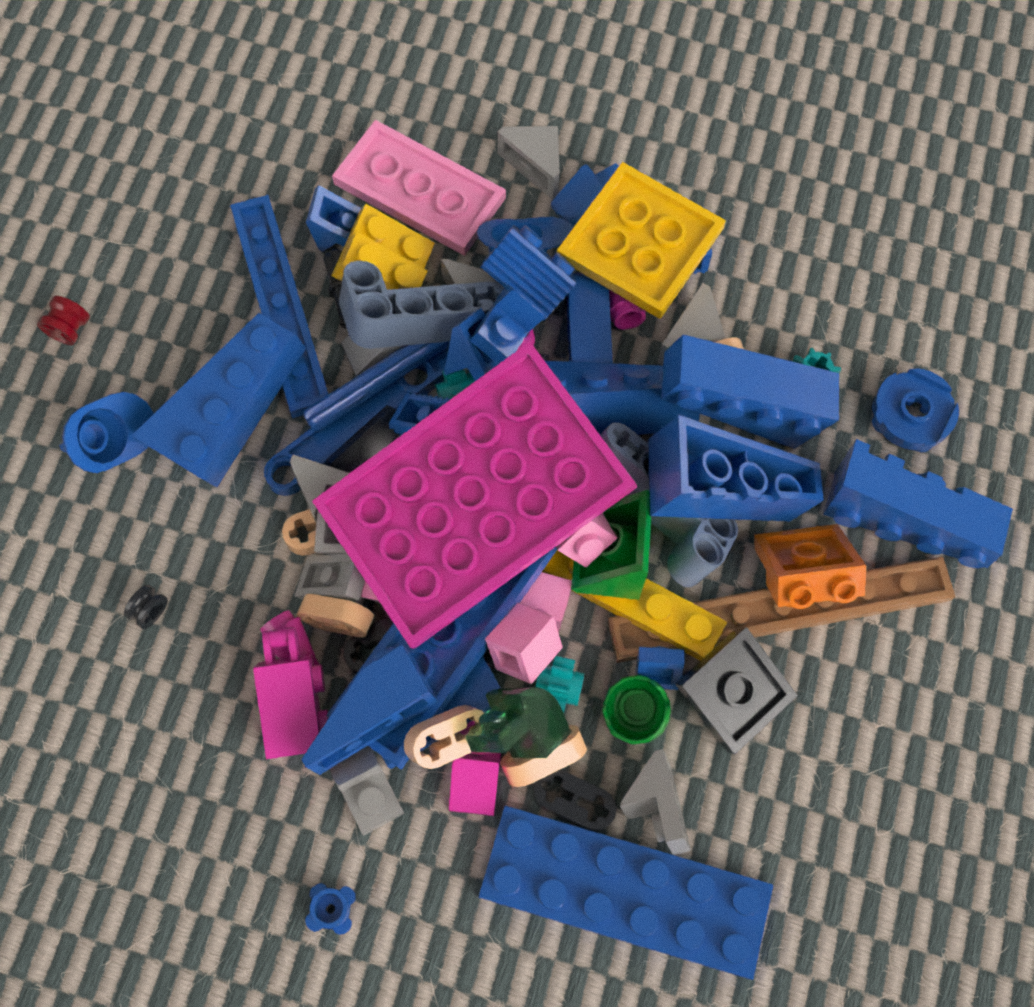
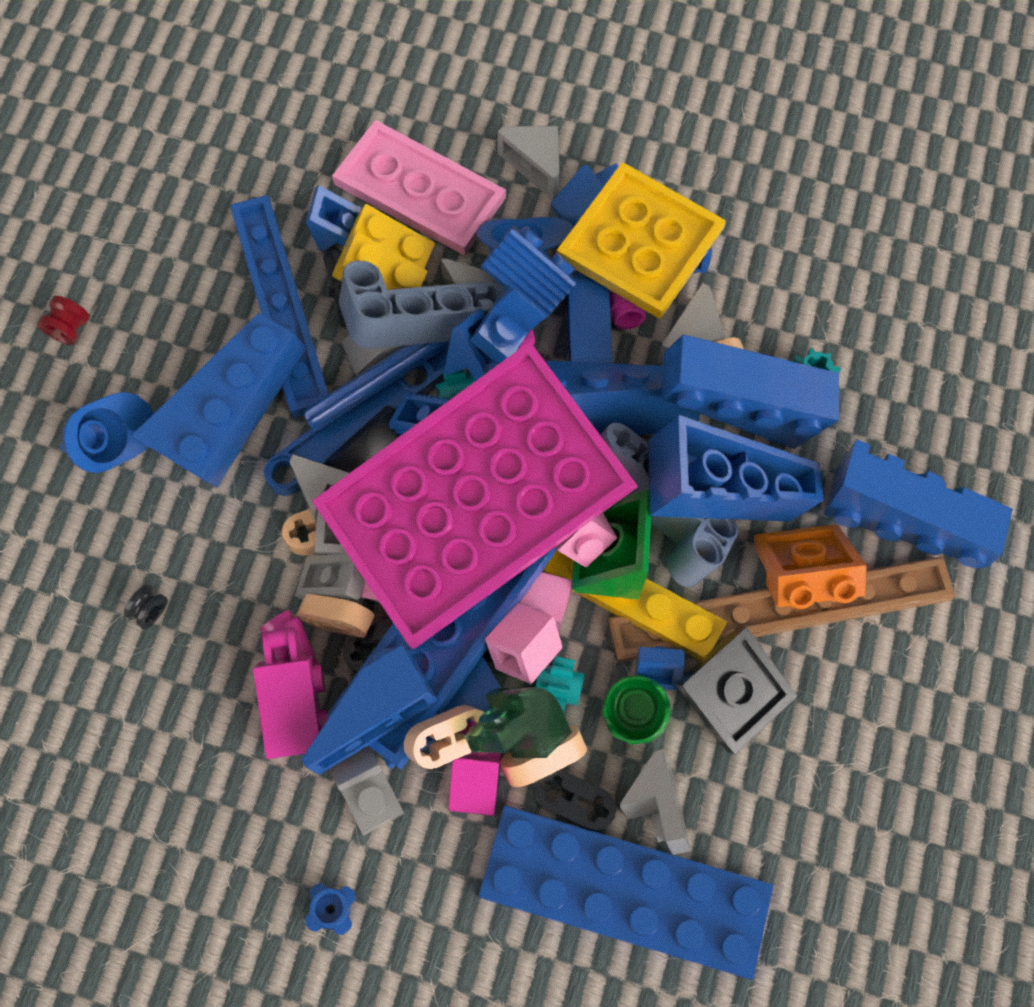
blue plate [872,368,959,452] -> none

